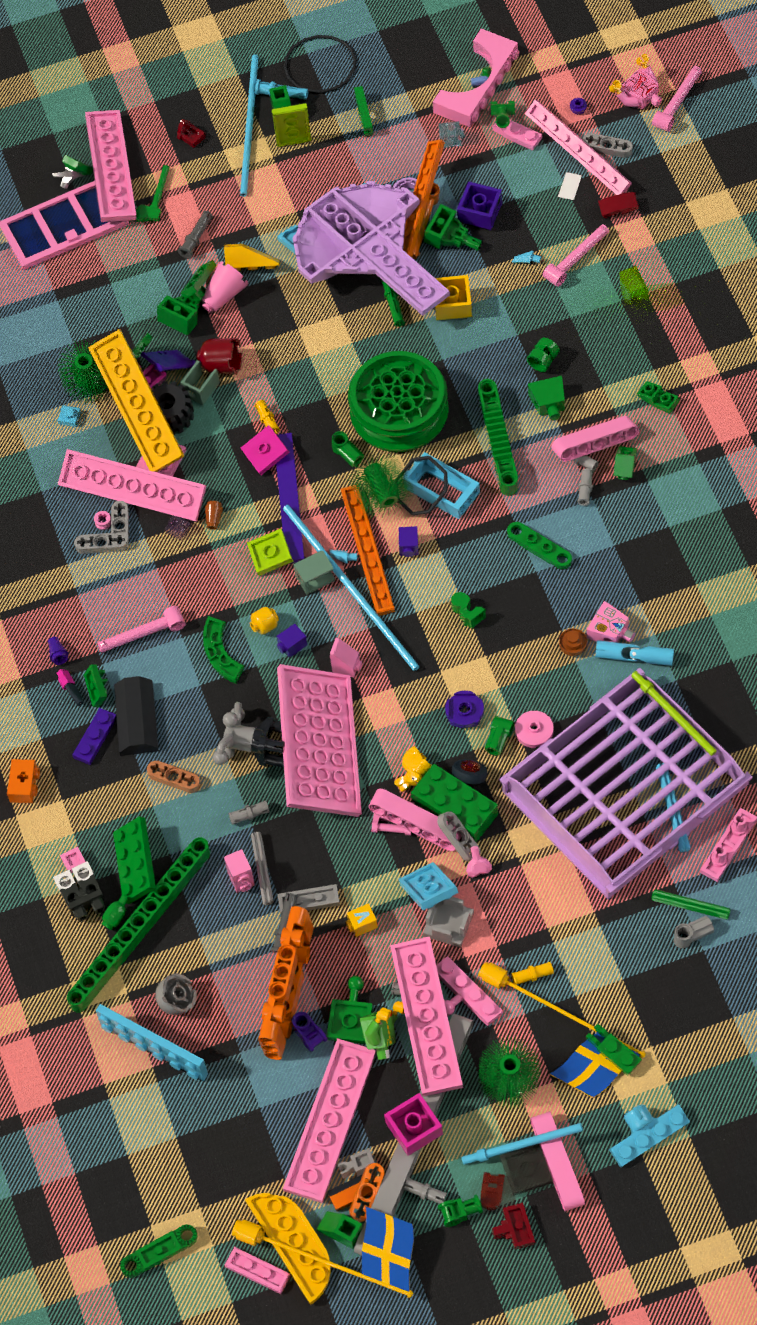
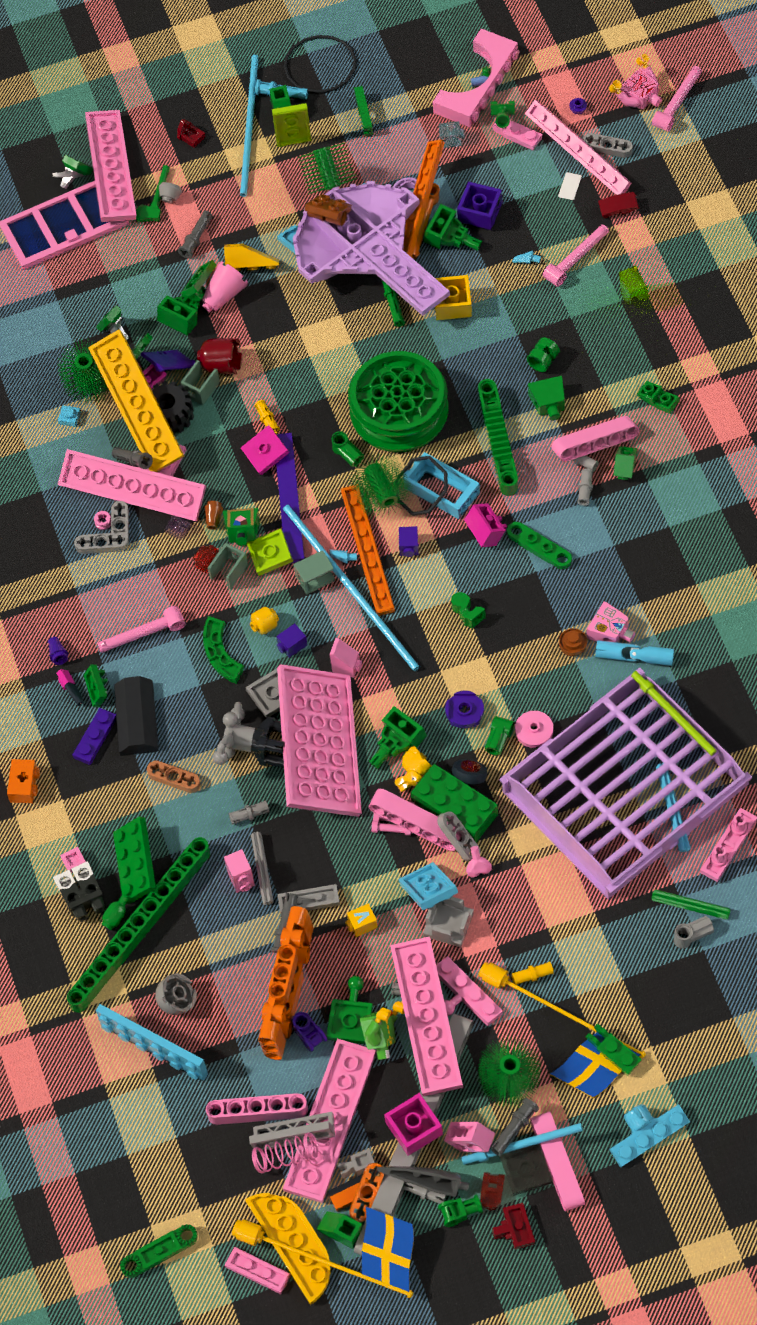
none -> green piece [96,305,129,340]
none -> dark grey pin [112,447,153,469]
none -> light grey cone [159,182,182,203]
none -> clear red head [193,544,219,573]
none -> bright pink beam [206,1094,308,1125]
none -> sand green piece [208,543,248,589]
none -> green torso [223,508,260,546]
none -> light grey plate [246,669,280,719]
none -> light grey fence [249,1112,335,1152]
none -> bright pink piece [252,1132,319,1174]
none -> green piece [298,142,357,194]
none -> dark orange plate [305,194,352,226]
none -> green brick [369,706,427,769]
none -> dark grey piece [377,1166,469,1197]
none -> bright pink brick [444,1122,495,1152]
none -> dark pink brick [464,503,507,547]
none -> dark grey pin [490,1098,539,1156]

